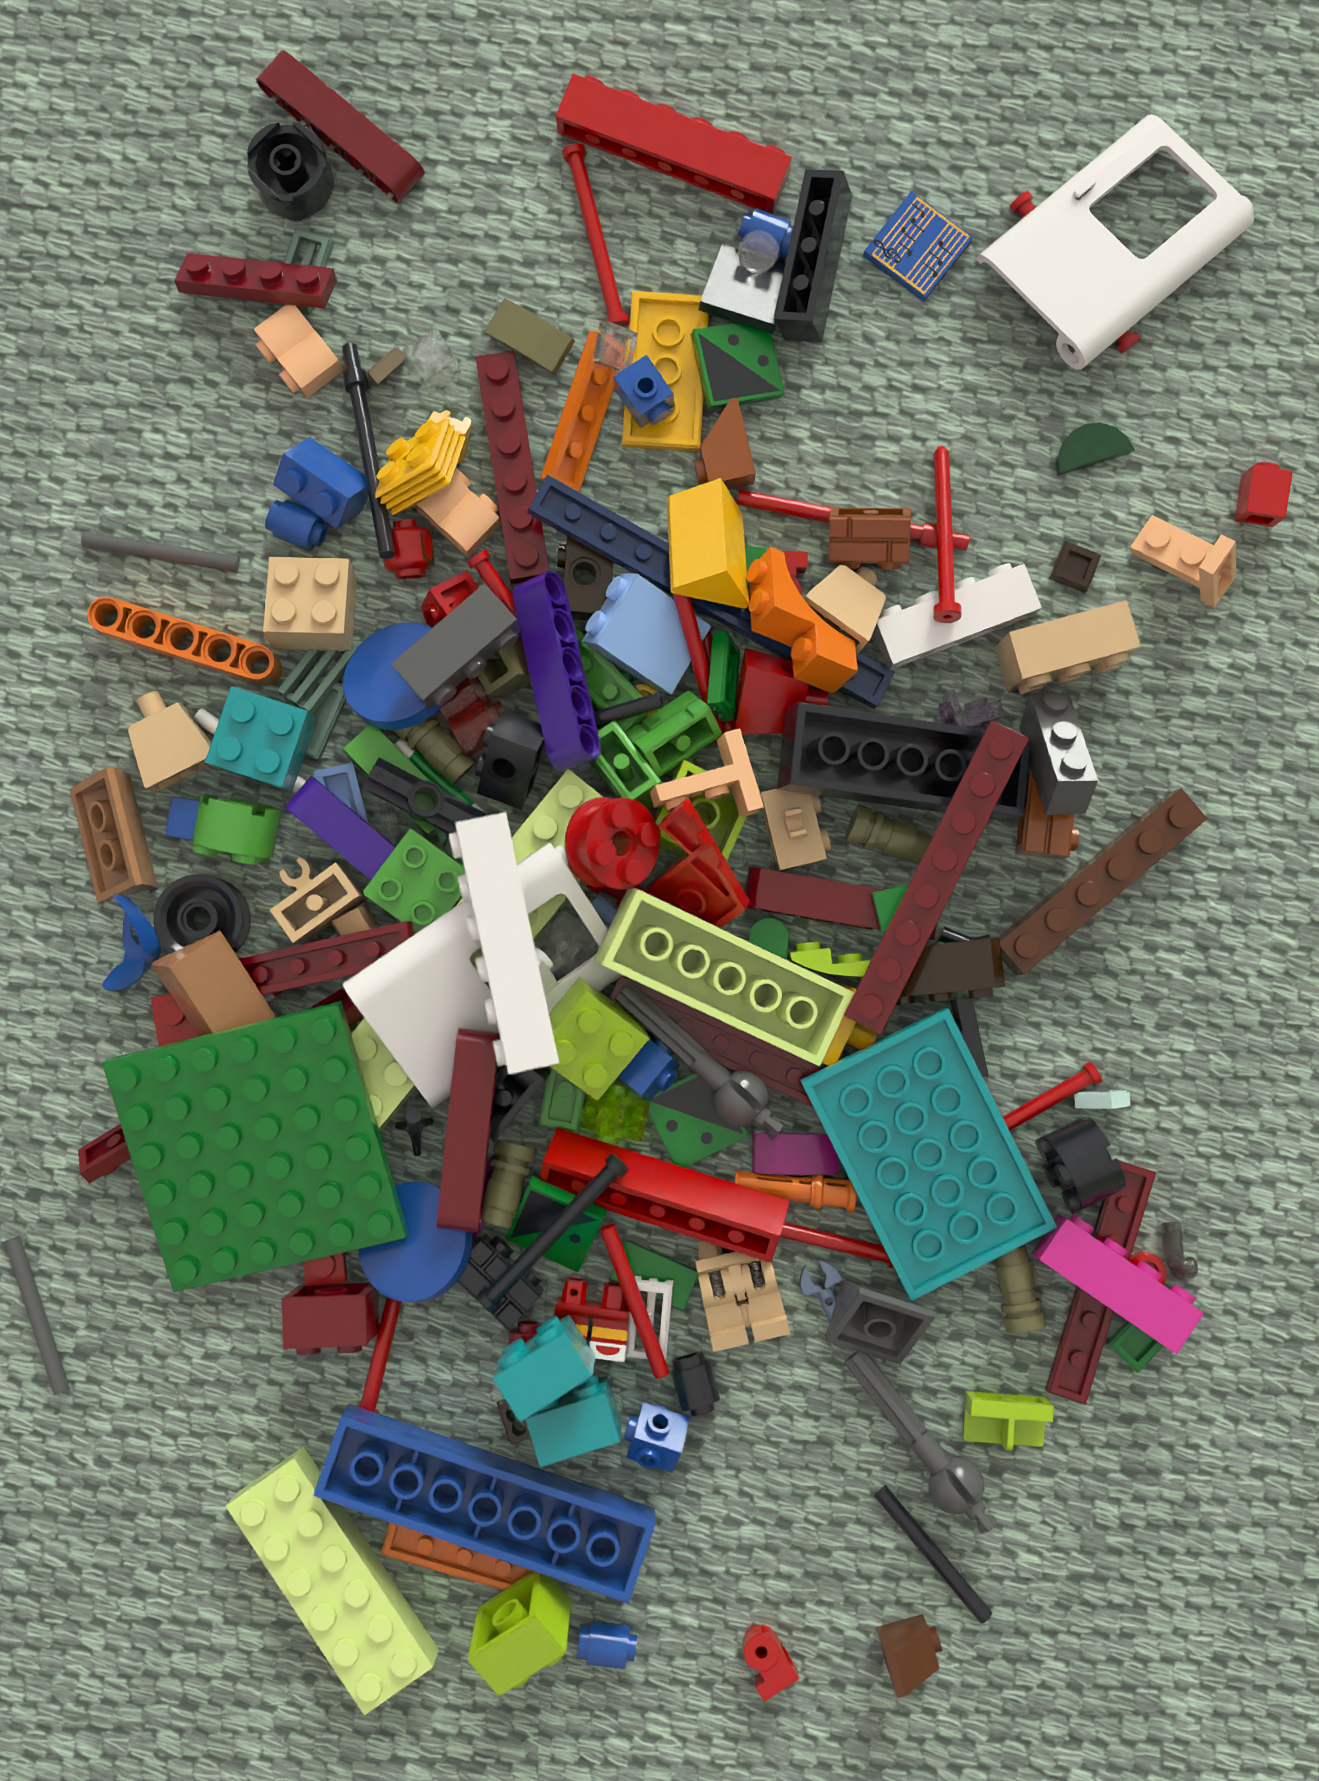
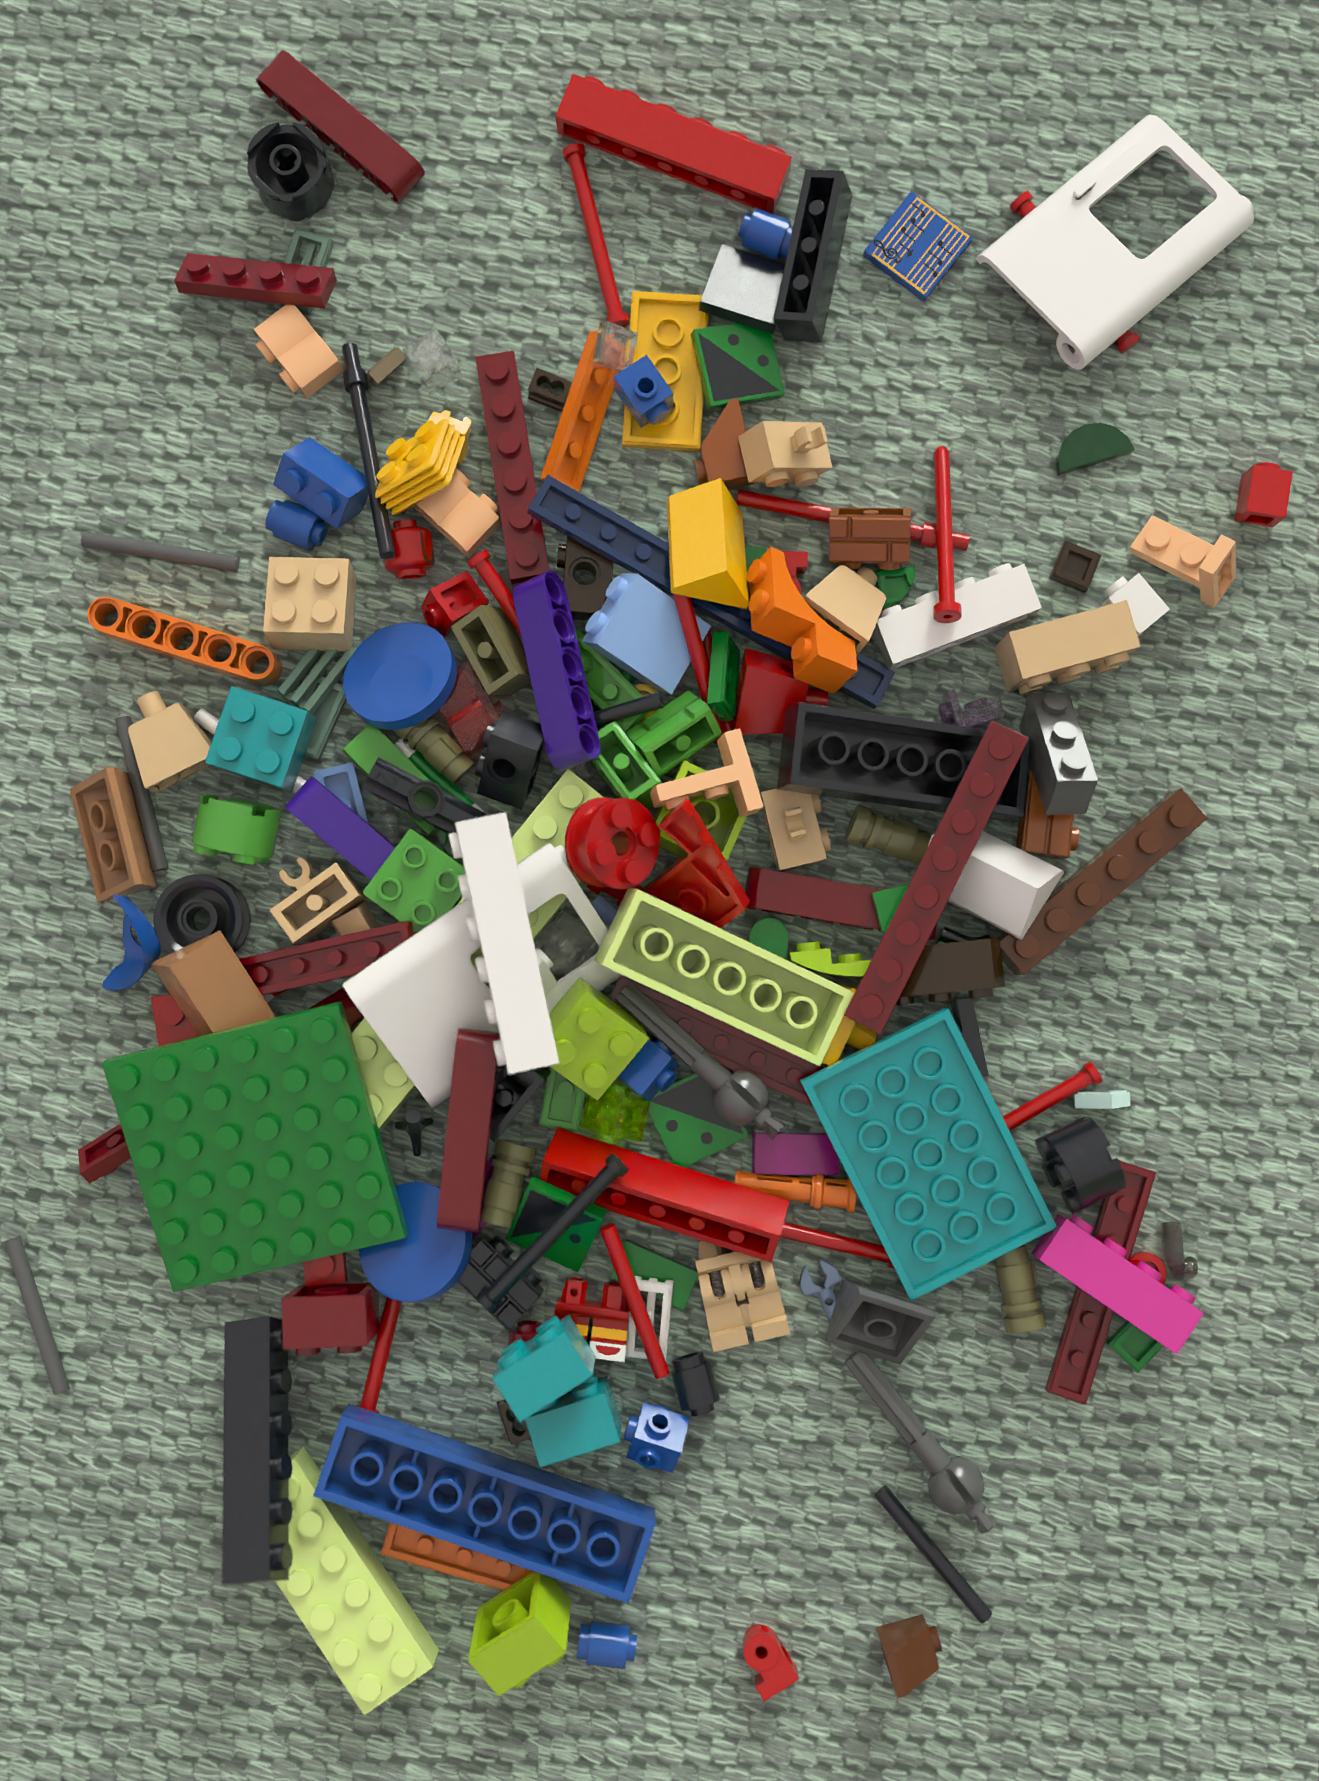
blue tile [165,797,200,840] -> none
dark grey brick [391,583,521,710] -> none
olive slope [484,298,575,375] -> none
clear tile [738,231,779,273] -> none
lime panel [963,1391,1054,1451] -> none
none -> dark grey bar [115,716,168,872]
none -> black brick [222,1316,293,1585]
none -> dark brown piece [528,368,572,412]
none -> tan brick [738,421,833,487]
none -> green tile [875,566,915,611]
none -> white slope [928,831,1064,940]
none -> white brick [1099,573,1170,635]

